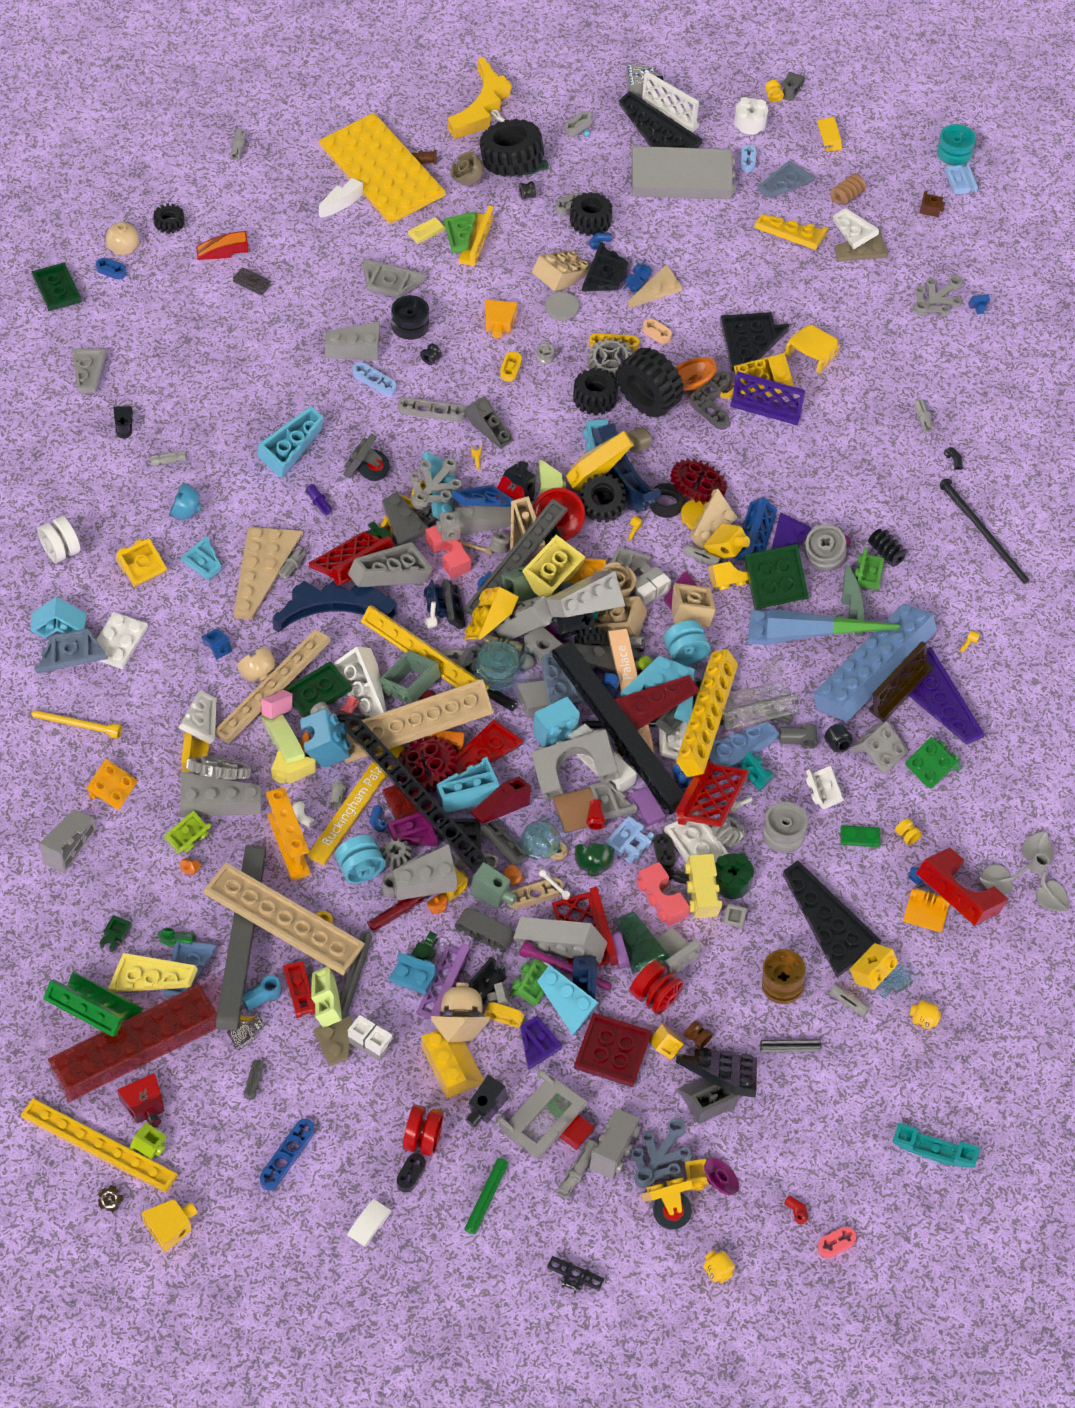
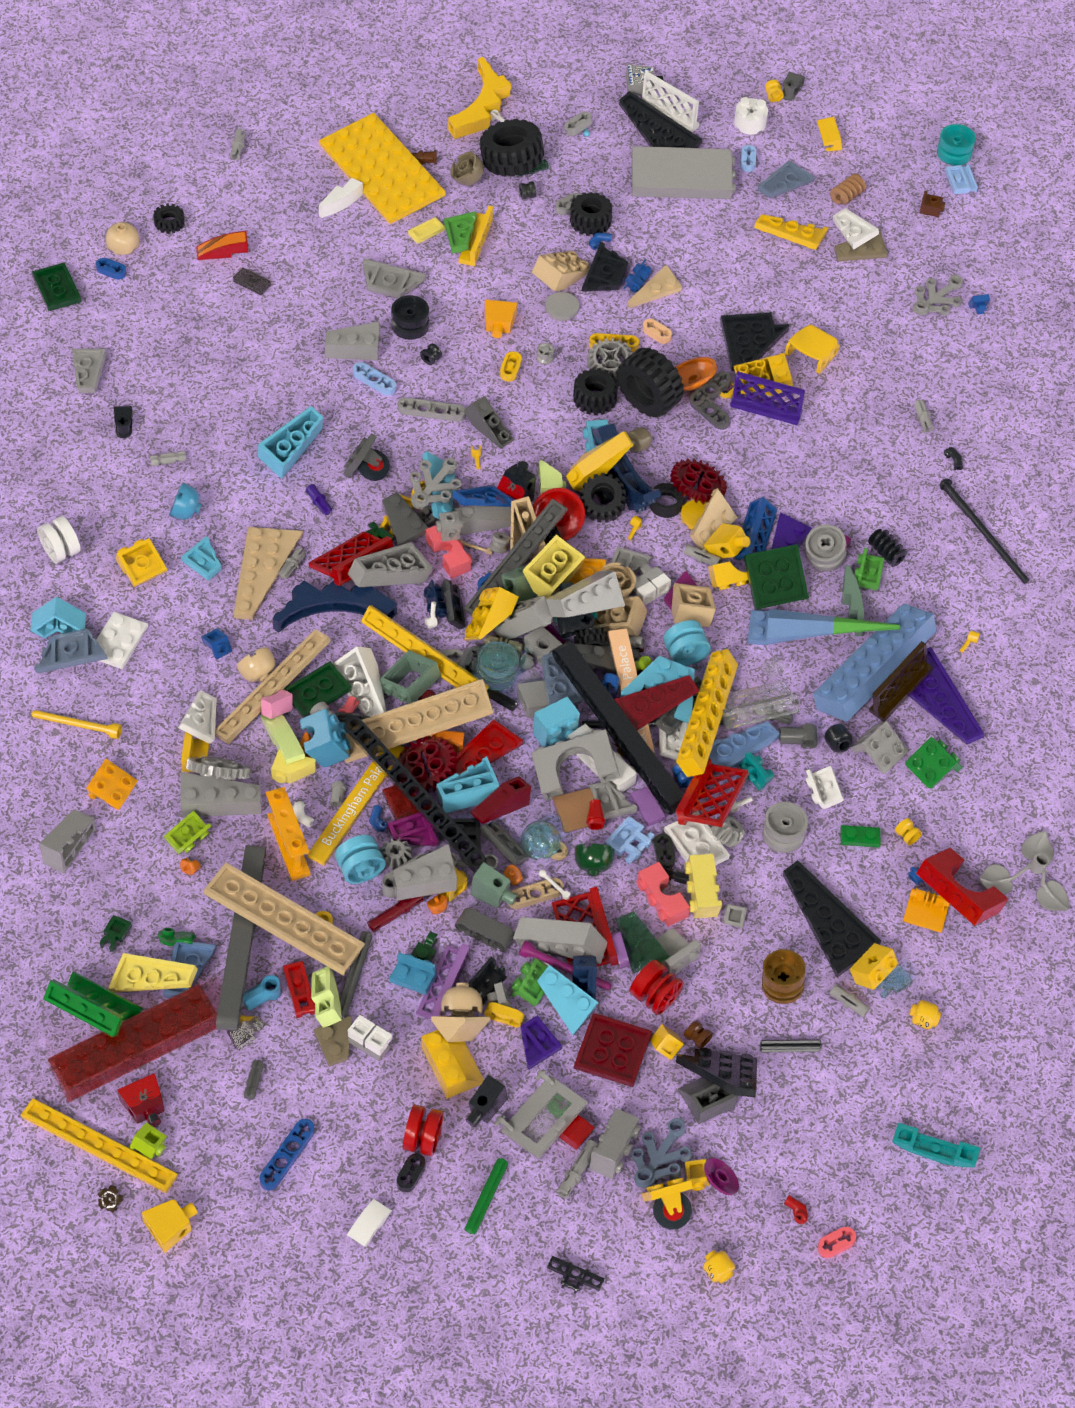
dark green brick [715,853,754,899] -> none

